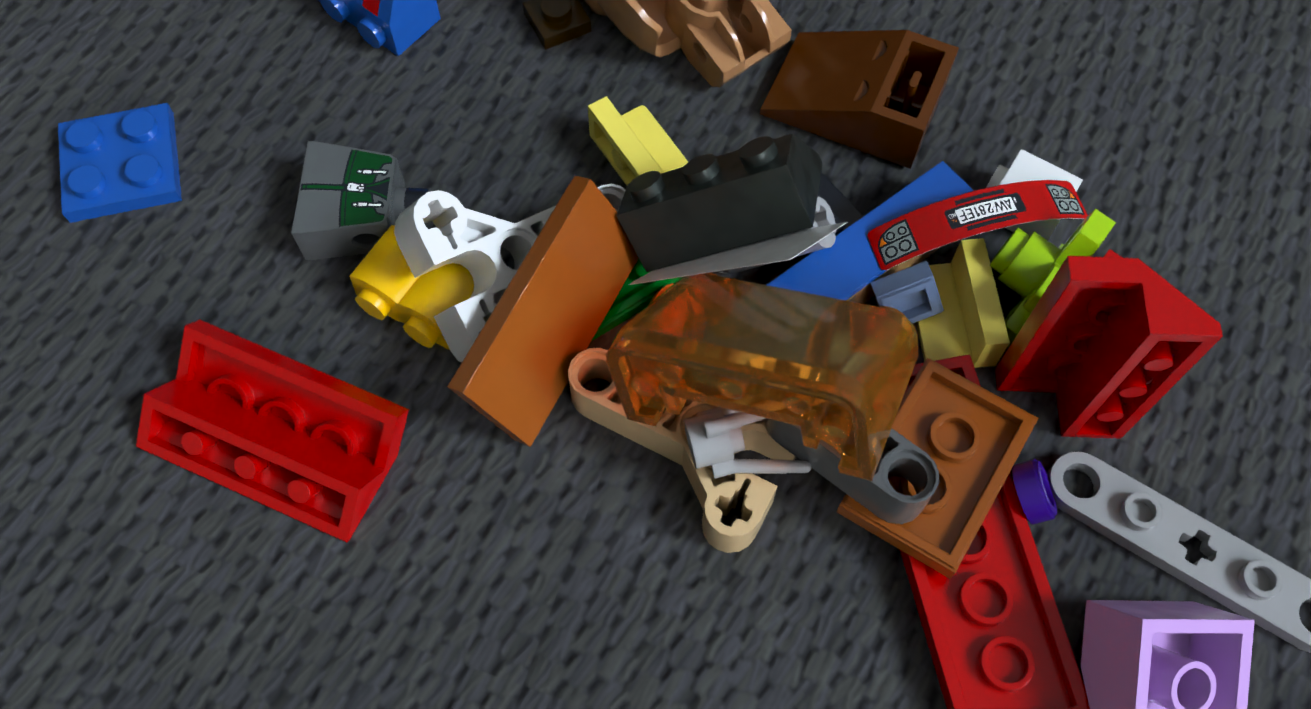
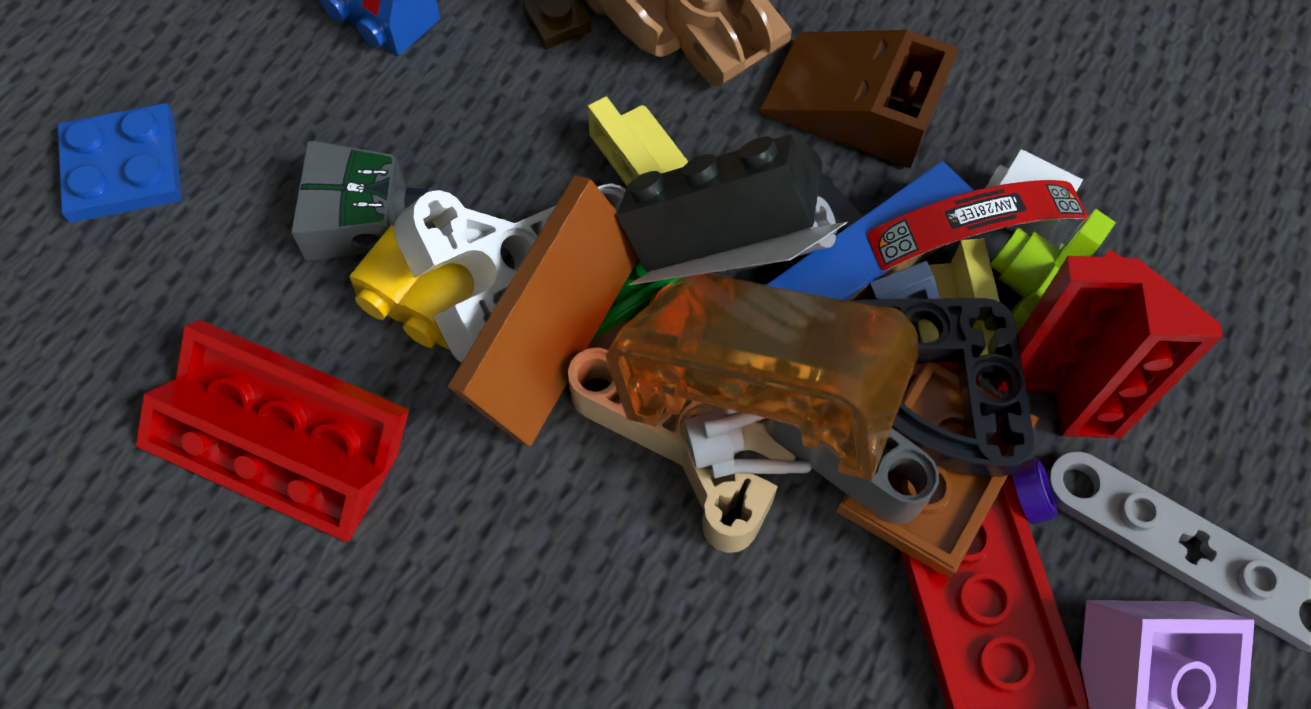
none -> black beam [832,298,1034,477]

